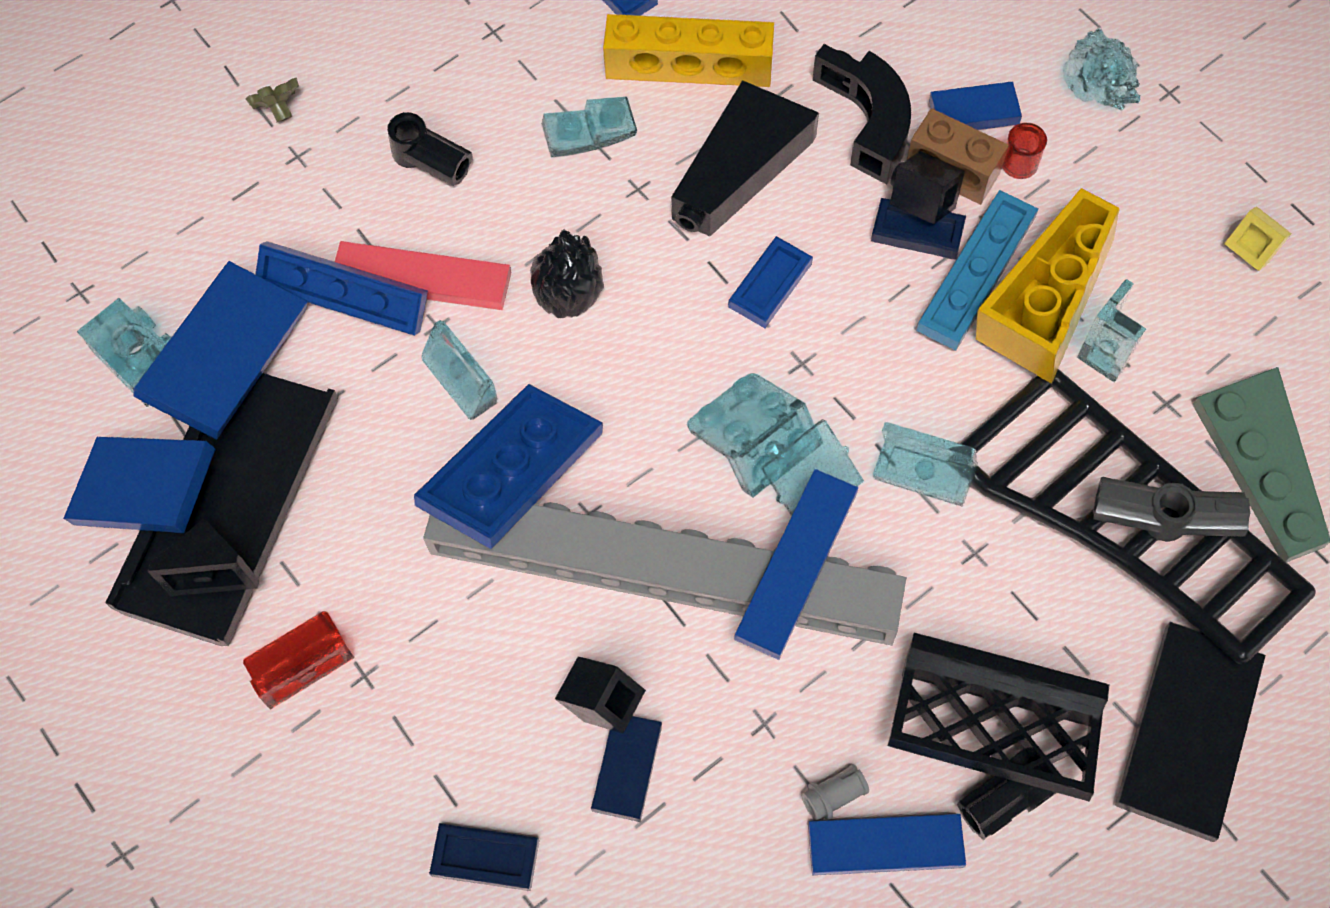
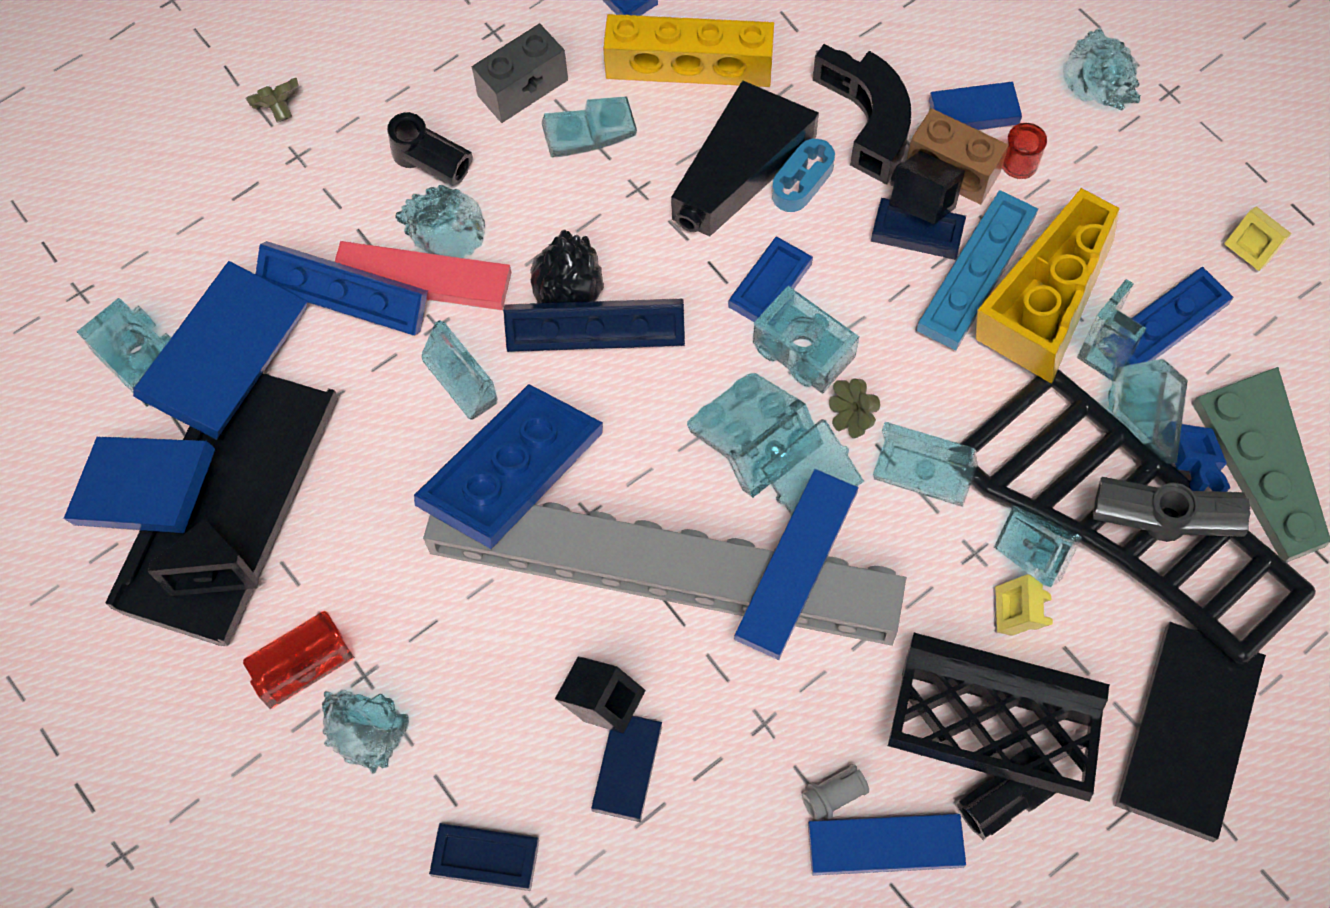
none -> clear light blue hair [322,689,409,774]
none -> clear light blue hair [395,185,485,258]
none -> dark grey brick [471,23,568,123]
none -> dark blue tile [503,298,685,352]
none -> clear light blue brick [753,286,860,394]
none -> dark azure beam [772,138,835,212]
none -> olive plant [829,378,880,438]
none -> clear light blue slope [994,505,1082,587]
none -> light yellow tile [995,574,1053,636]
none -> blue tile [1101,266,1234,377]
none -> clear light blue slope [1108,359,1188,464]
none -> blue plate [1163,423,1231,492]

